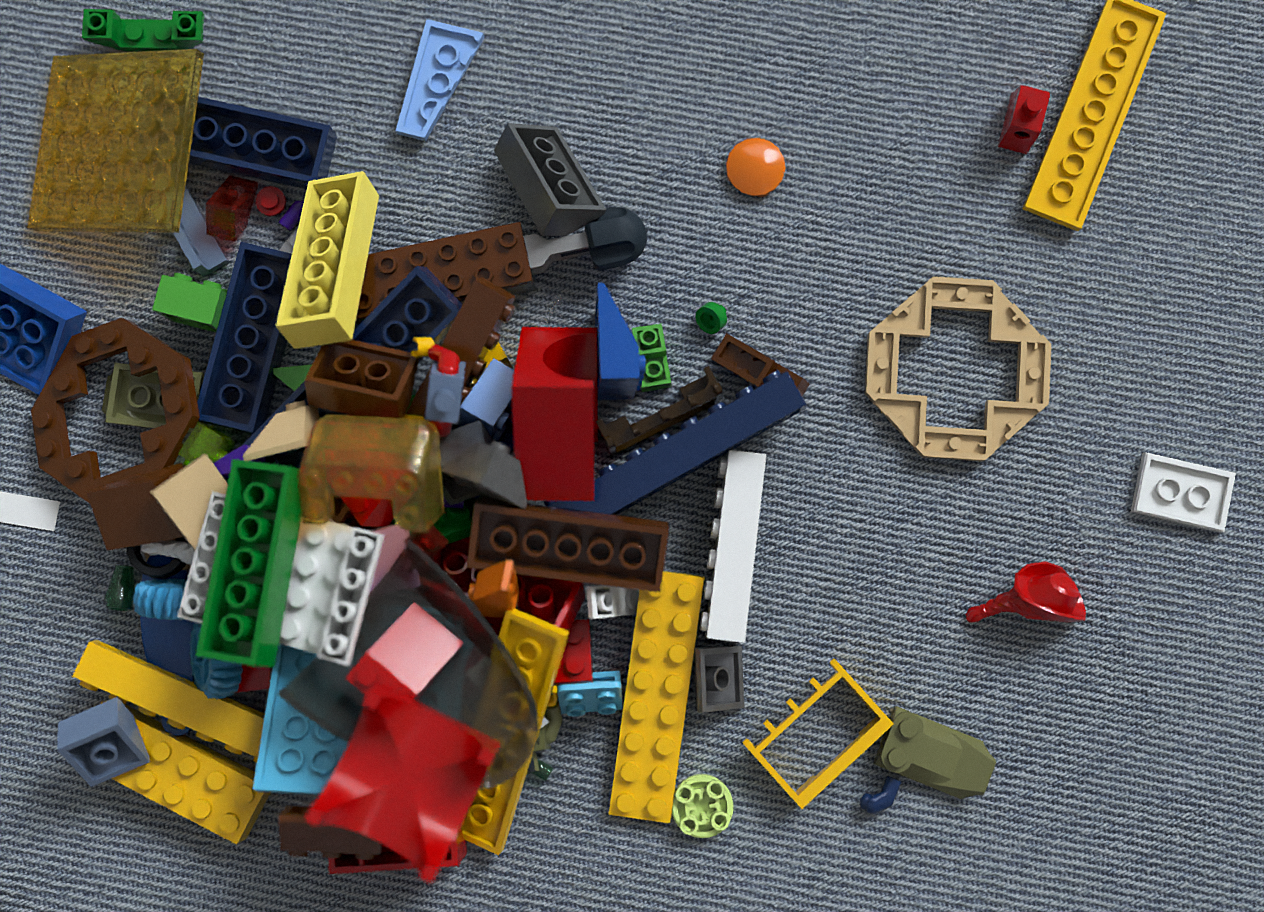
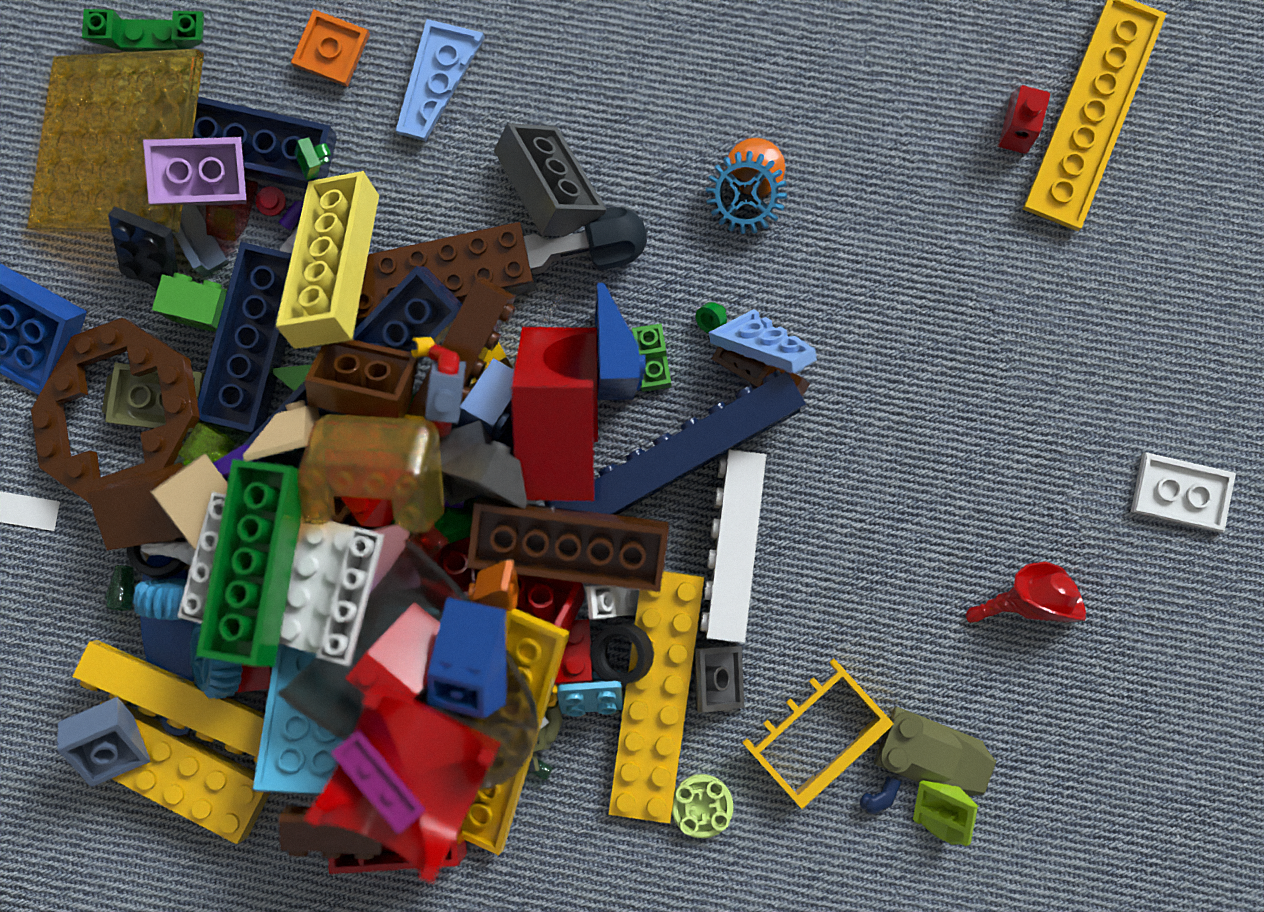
dark brown hinge [596,366,723,456] -> none
tan plate [864,276,1051,461] -> none
none -> black plate [108,206,178,290]
none -> lavender slope [143,137,246,205]
none -> orange plate [291,9,370,87]
none -> green tile [294,137,331,181]
none -> magenta plate [331,730,425,834]
none -> blue slope [427,598,506,718]
none -> black tyre [590,623,654,685]
none -> dark azure gear [706,151,787,234]
none -> light blue wing [709,309,817,373]
none -> lime slope [913,780,978,846]

